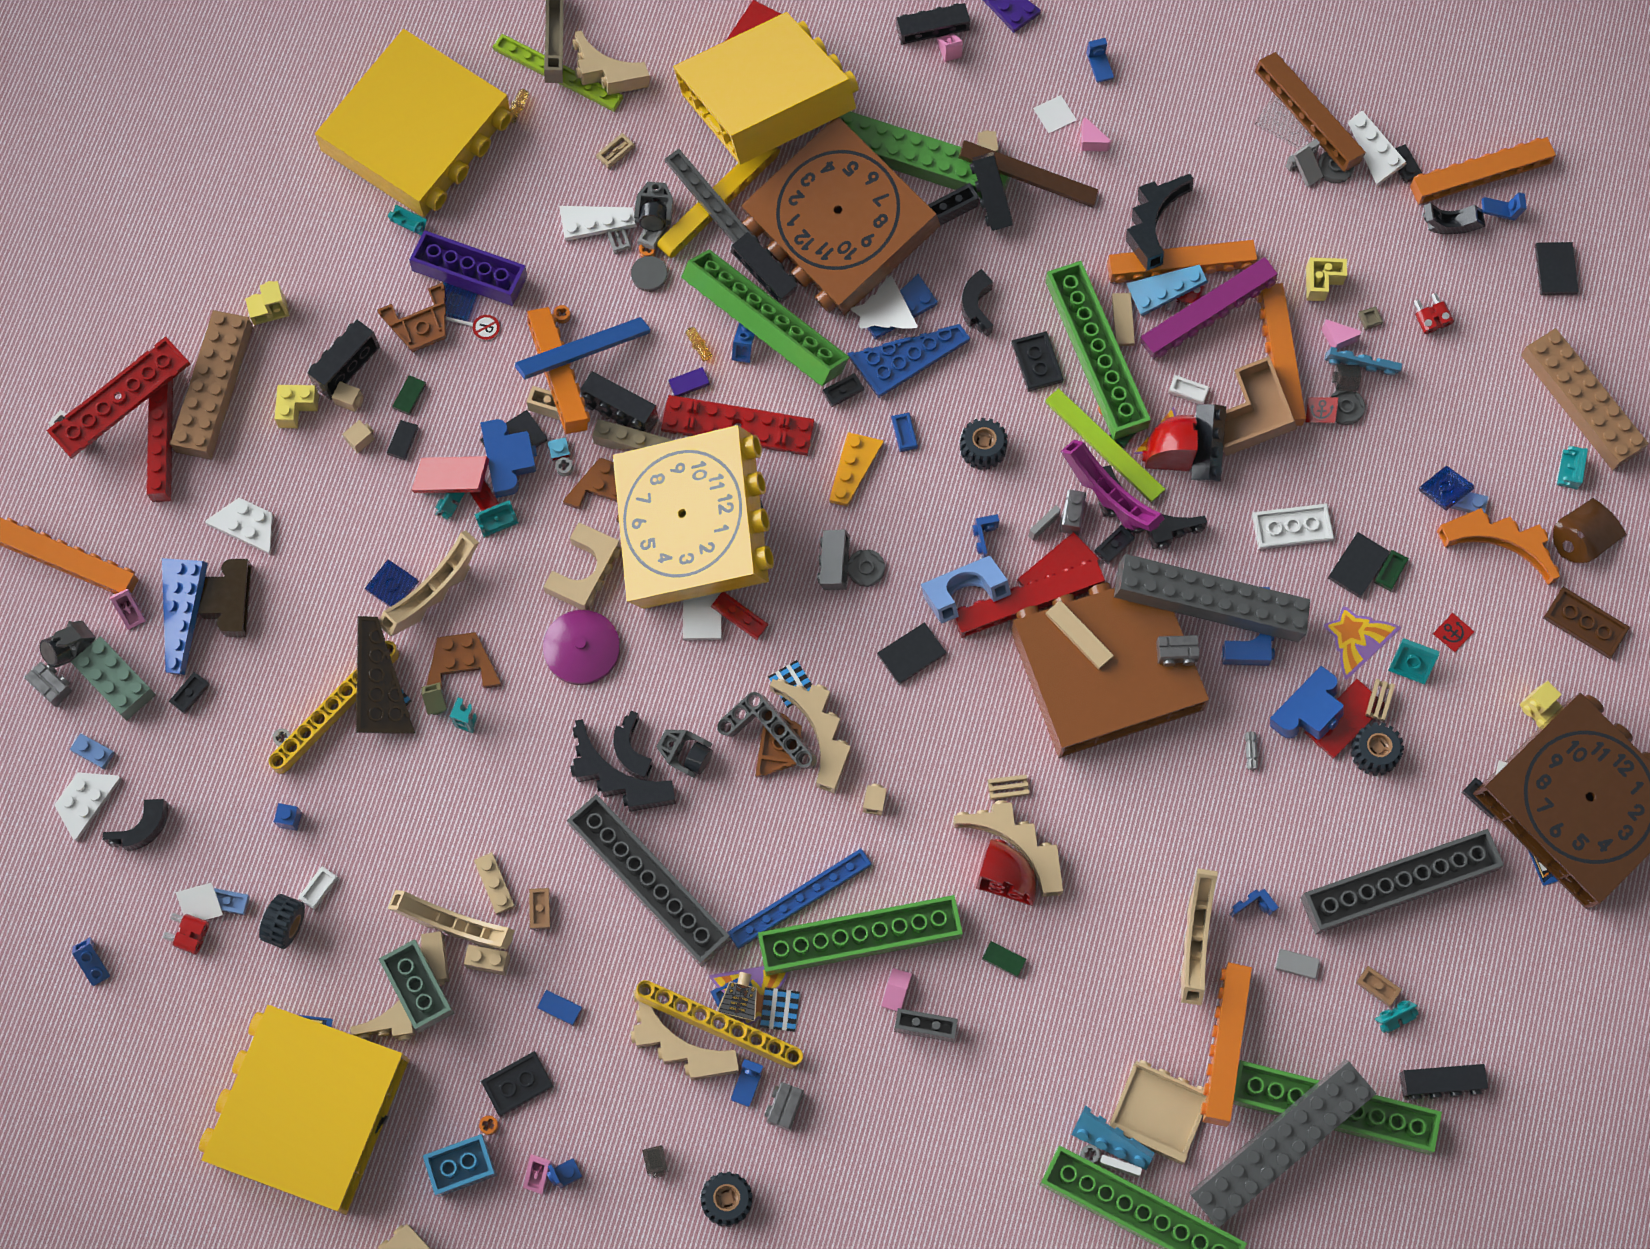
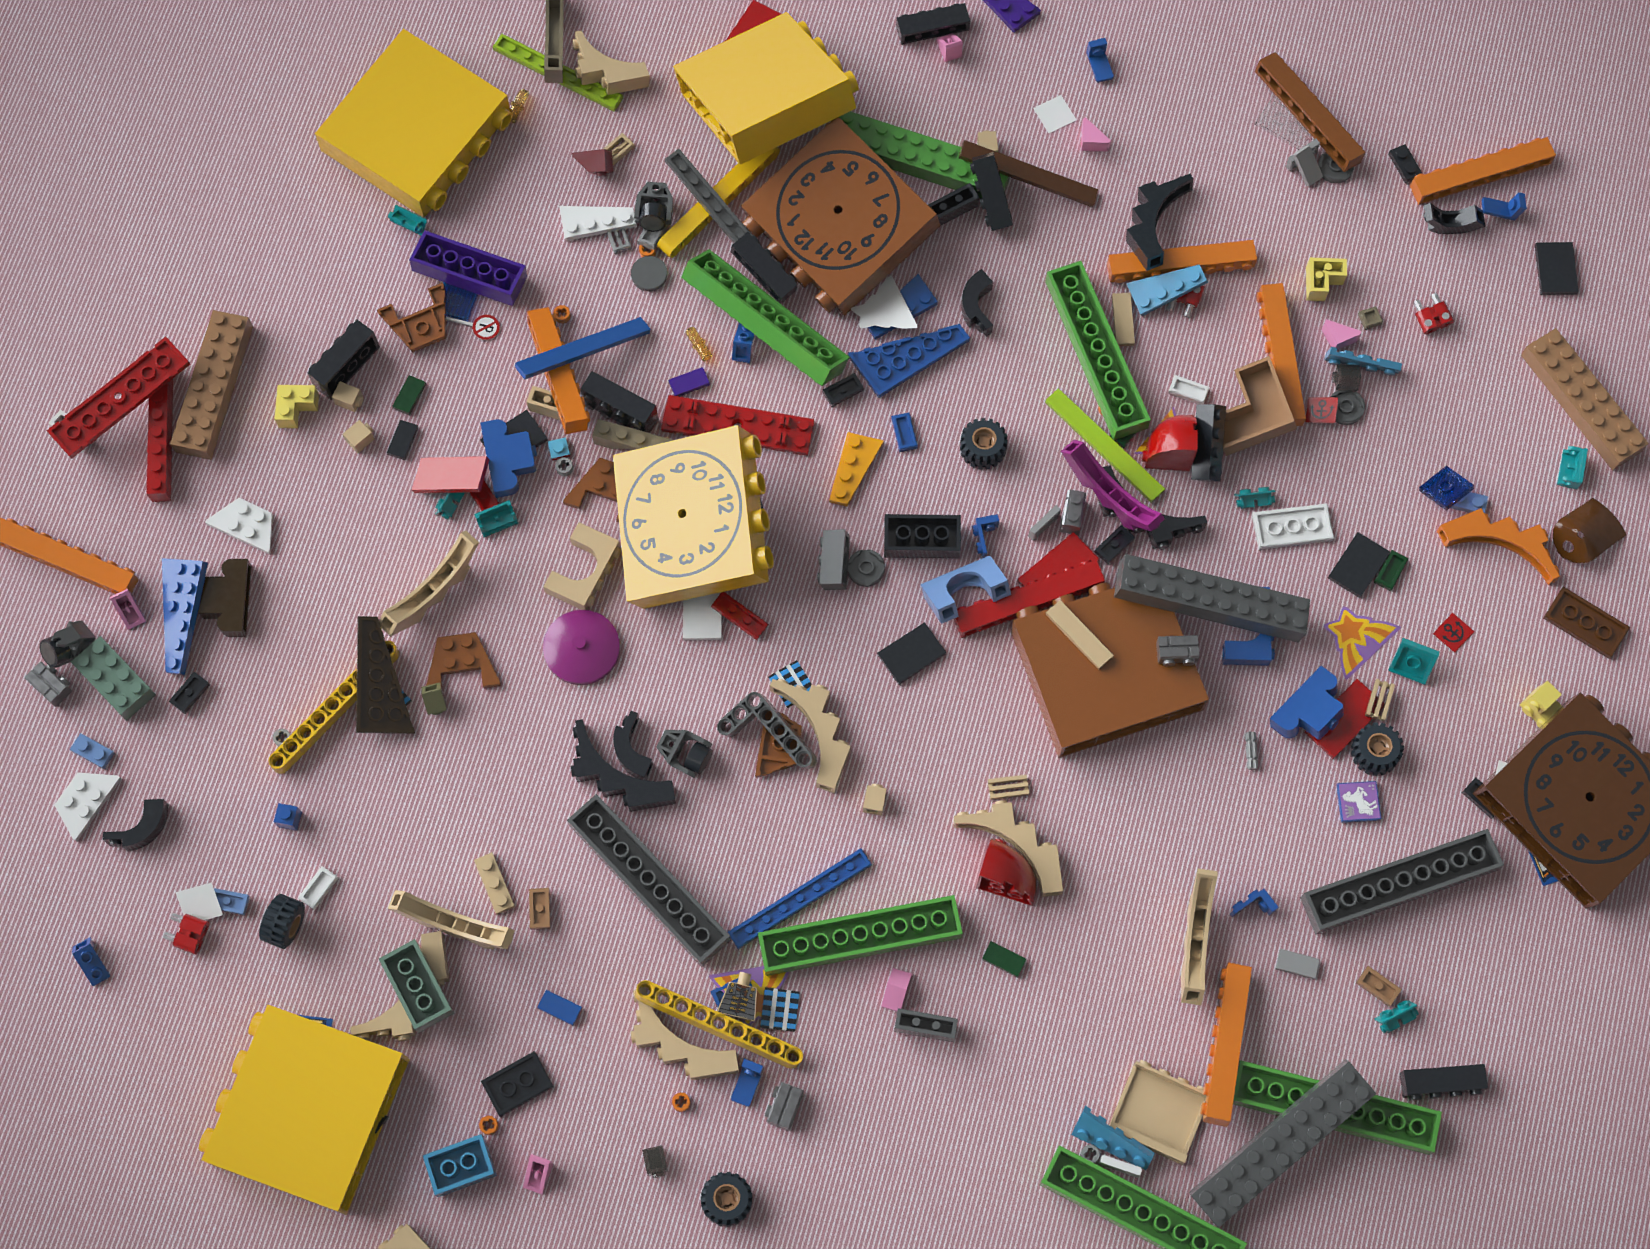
light yellow brick [245,281,290,325] -> none
clear blue tile [364,559,419,607] -> none
teal hinge [449,697,477,733] -> none
tan brick [464,945,510,976] -> none
blue bracket [547,1158,583,1189] -> none
black tile [1011,331,1064,392] -> none
magenta brick [1141,257,1278,360] -> none
white wing [1348,111,1407,187] -> none
none -> dark red slope [572,149,613,177]
none -> orange bush [672,1092,691,1112]
none -> black brick [884,514,961,559]
none -> teal hinge [1234,486,1276,509]
none -> tile [1336,781,1381,823]

